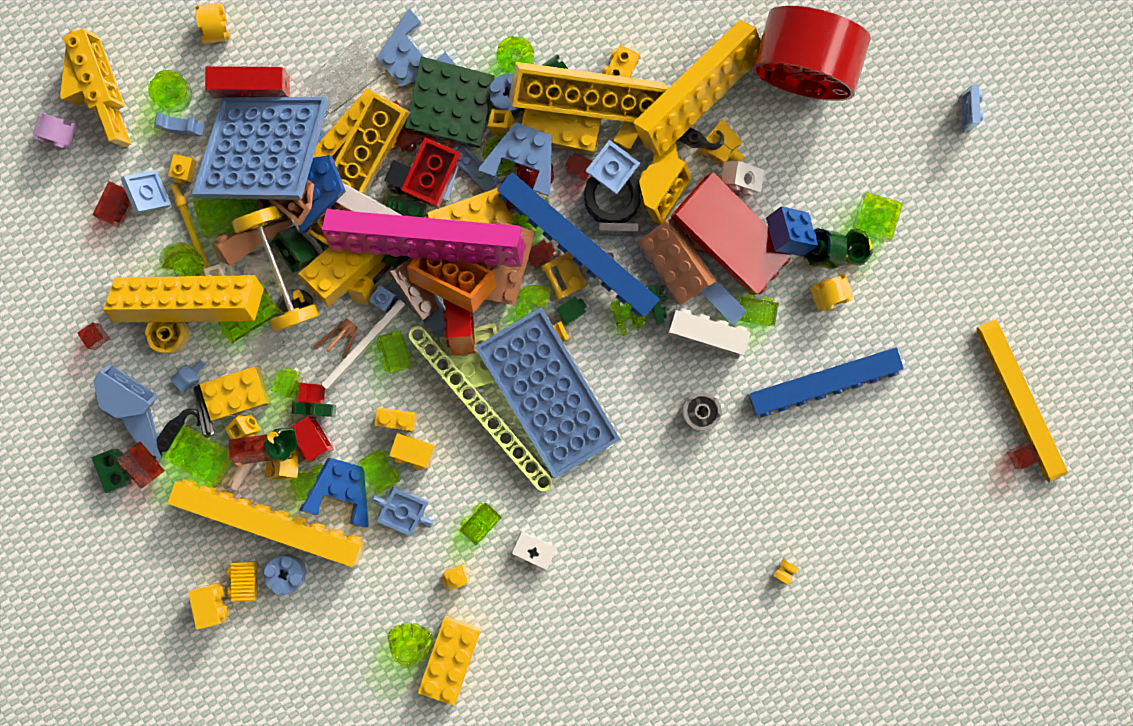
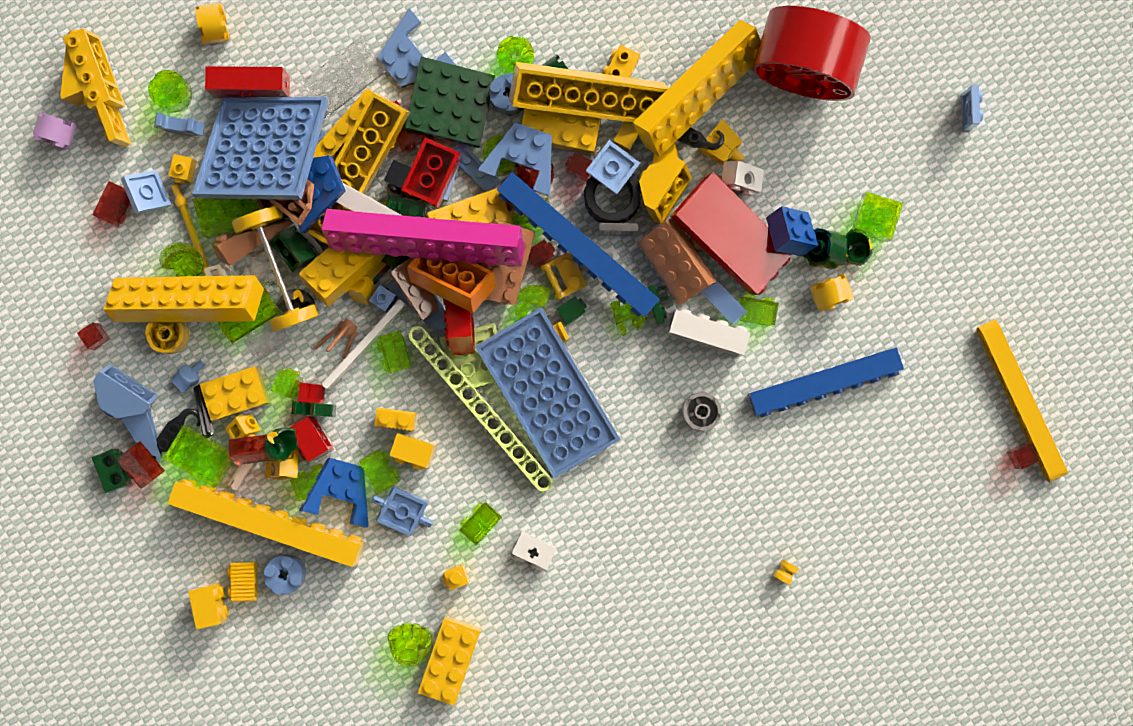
yellow brick [488,109,516,138] -> none

